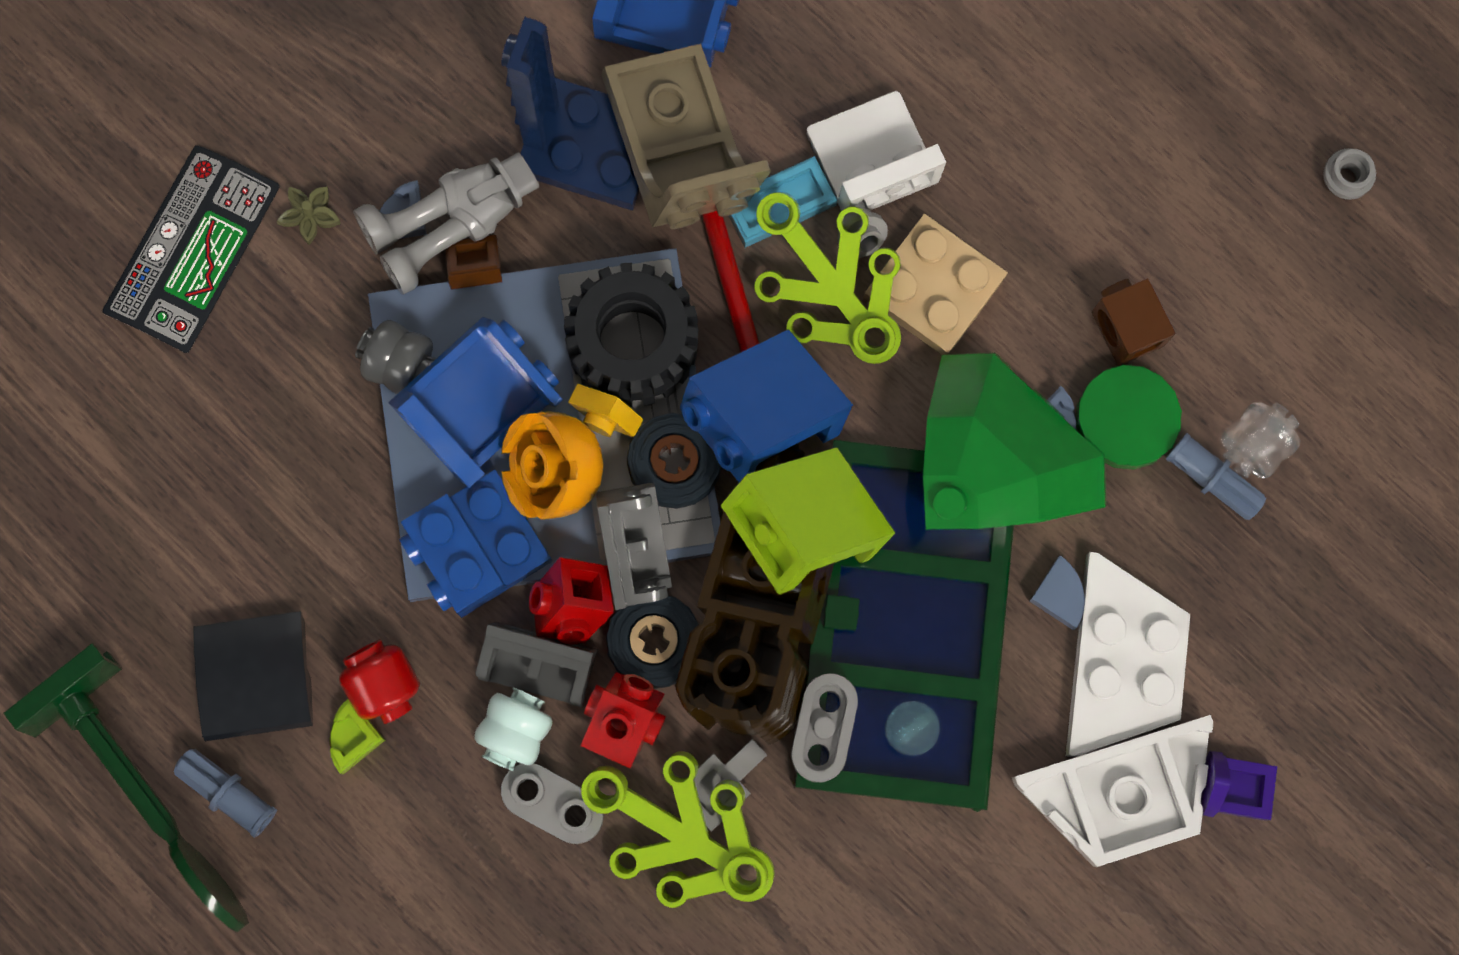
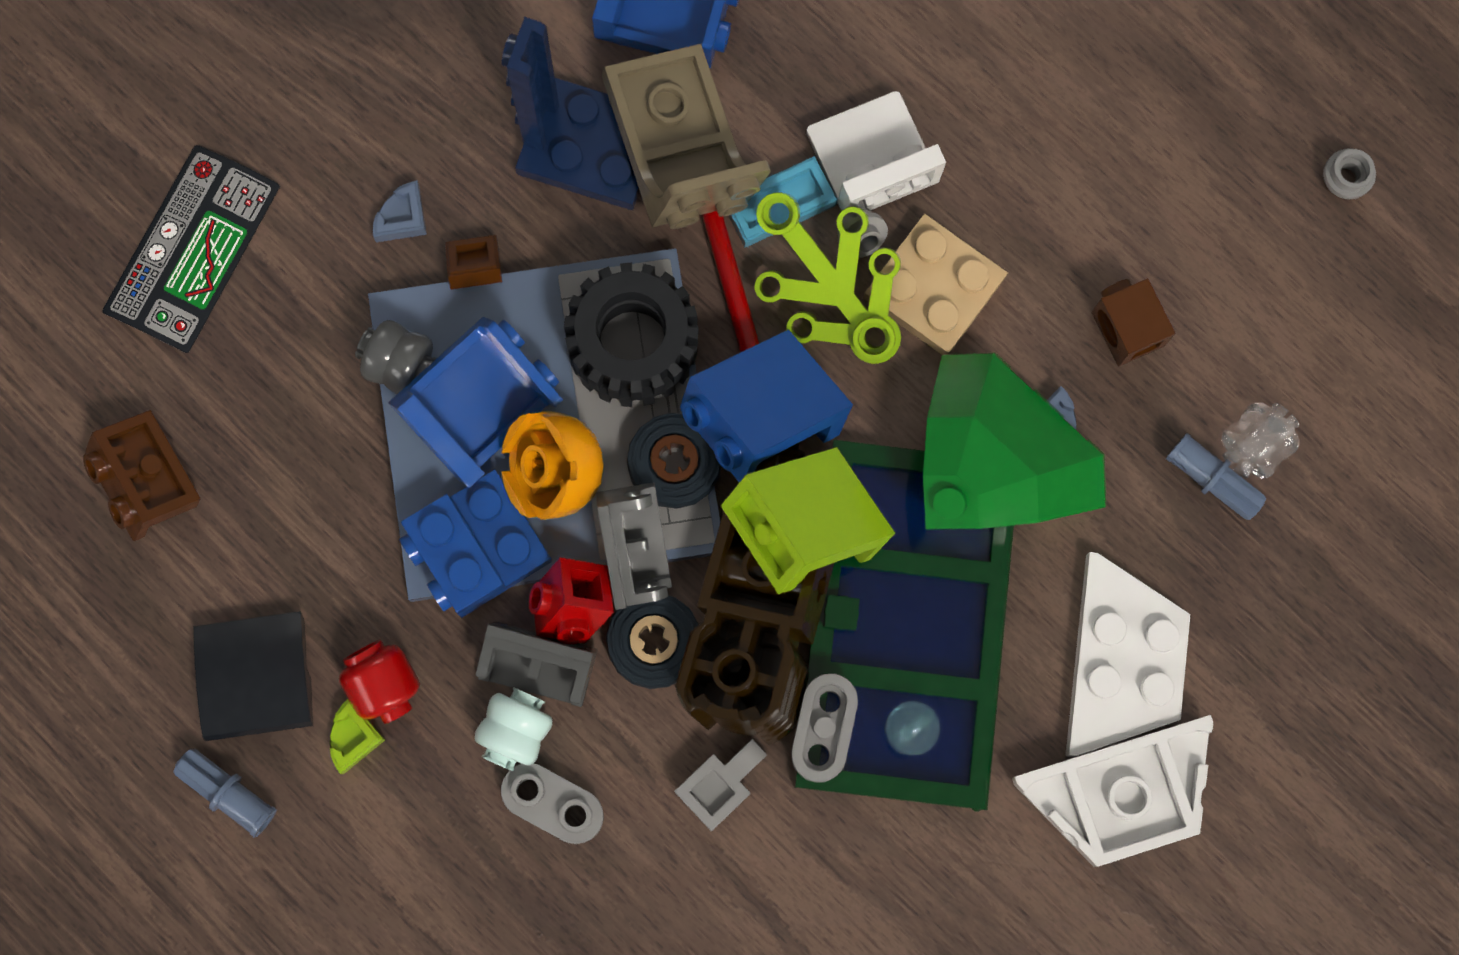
dark green piece [3,643,249,932] -> none
olive plant [277,186,340,245] -> none
light grey piece [353,152,539,295] -> none
yellow plate [568,384,643,438] -> none
red brick [581,672,666,768] -> none
lime plant [581,751,775,908] -> none
sand blue tile [1029,555,1085,630] -> none
green tile [1076,365,1182,470] -> none
dark purple tile [1201,751,1277,821] -> none
none -> reddish brown bracket [83,410,201,541]

